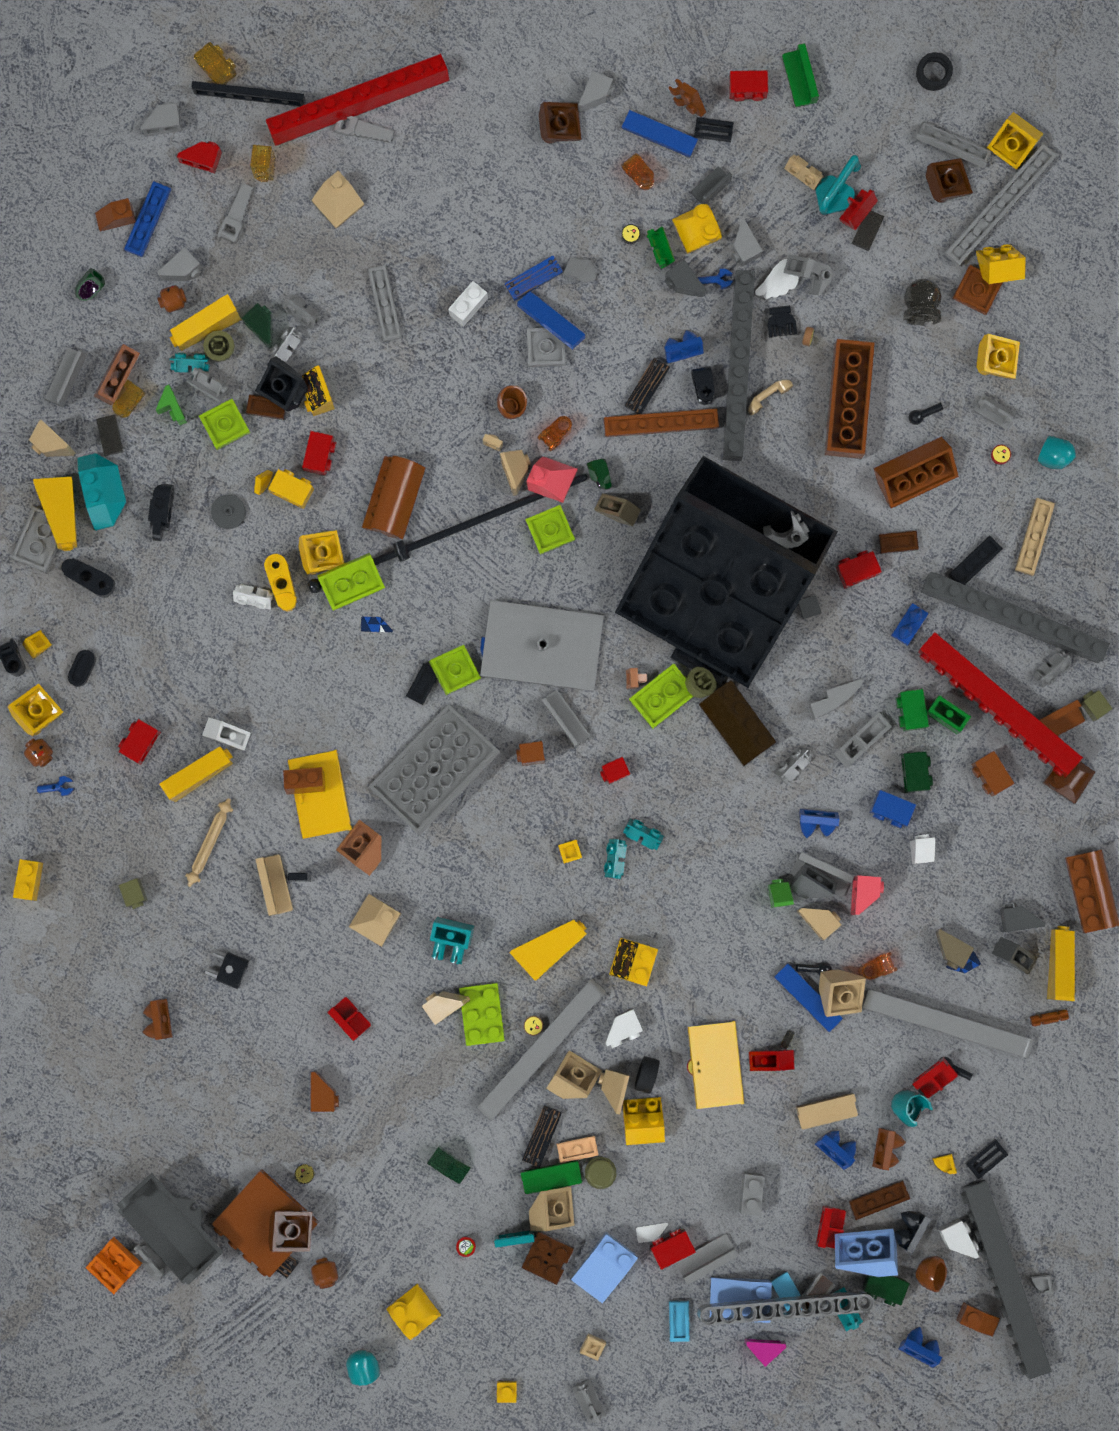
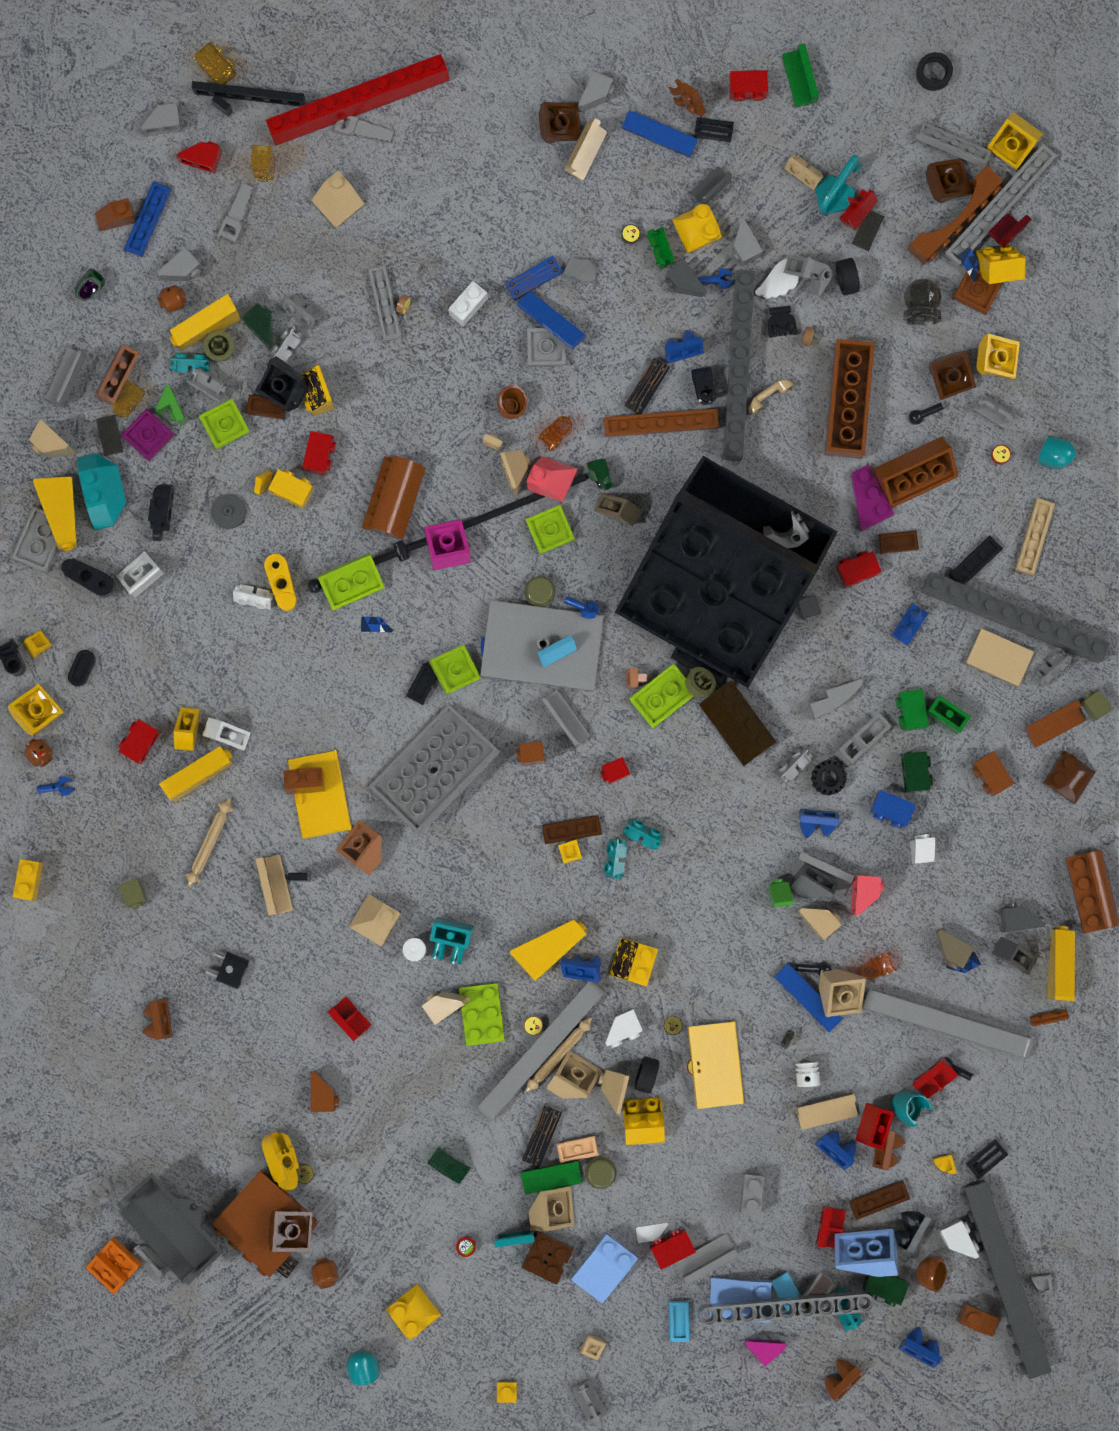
yellow slope [299,530,344,575] -> none
clear orange piece [621,153,654,190] -> none
red slope [749,1050,795,1071] -> none
red brick [918,632,1083,778] -> none
none -> white slope [116,551,164,598]
none -> magenta tile [121,408,175,462]
none -> yellow slope [174,707,200,751]
none -> black tile [211,95,232,117]
none -> yellow piece [262,1132,299,1191]
none -> medium nougat tile [396,295,411,315]
none -> white piece [403,938,427,961]
none -> dark pink slope [424,520,470,571]
none -> olive piece [524,576,556,607]
none -> tan wheel [526,1017,592,1092]
none -> medium azure tile [537,635,577,668]
none -> reddish brown tile [542,815,602,844]
none -> blue tile [560,955,601,982]
none -> tan panel [564,118,607,180]
none -> blue bar [564,596,599,619]
none -> clear smoke tile [663,1016,683,1035]
none -> white piece [795,1062,820,1087]
none -> black tyre [811,760,847,796]
none -> dark orange tile [825,1359,864,1402]
none -> black tyre [836,258,860,296]
none -> magenta wing [851,465,895,533]
none -> red brick [855,1103,895,1150]
none -> dark orange arch [907,165,1003,265]
none -> reddish brown slope [929,351,976,400]
none -> dark blue sticker [958,248,979,282]
none -> tan tile [965,628,1034,687]
none -> dark red panel [988,214,1032,248]

